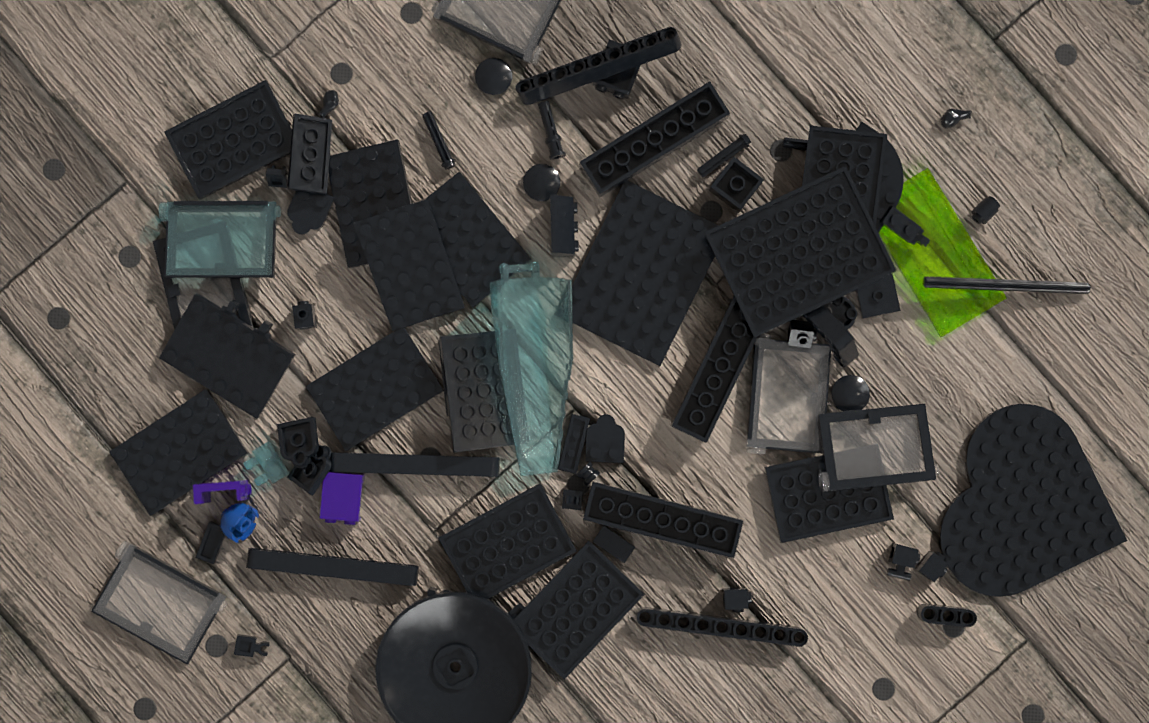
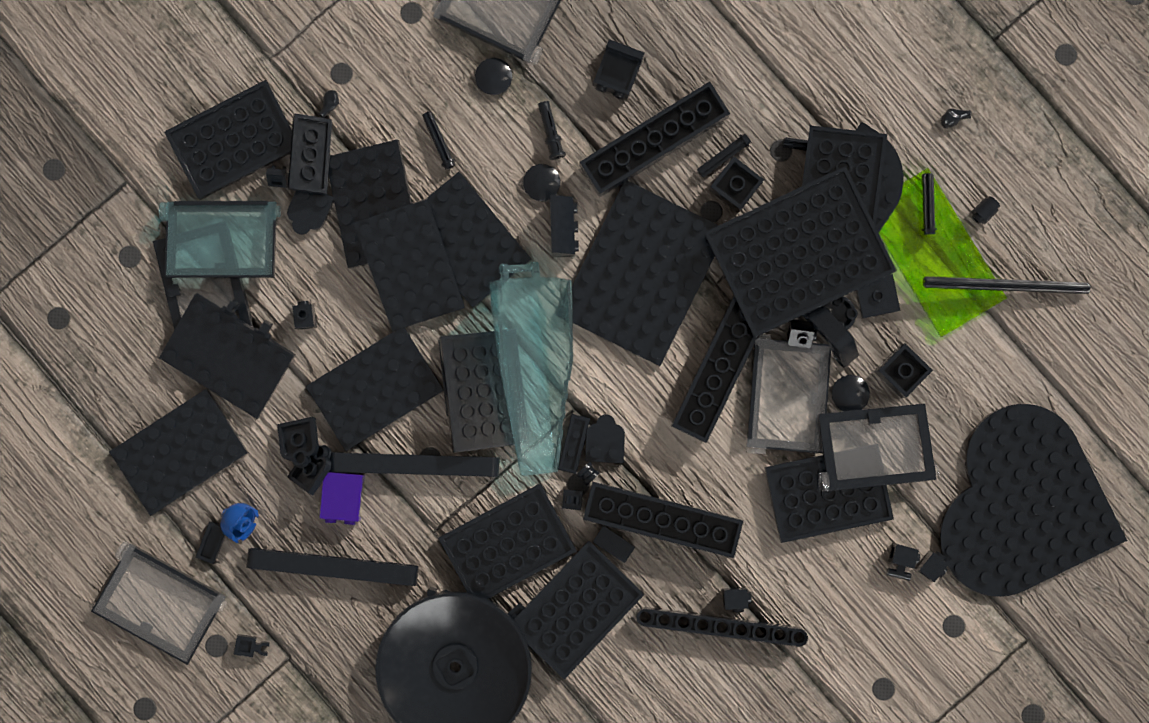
dark purple panel [193,480,252,504] -> none
clear light blue plate [243,441,290,486] -> none
black beam [515,27,682,105] -> none
black hinge [880,206,930,247] -> none
black beam [917,604,977,627] -> none
none -> black brick [874,343,933,398]
none -> black axle [921,173,937,235]

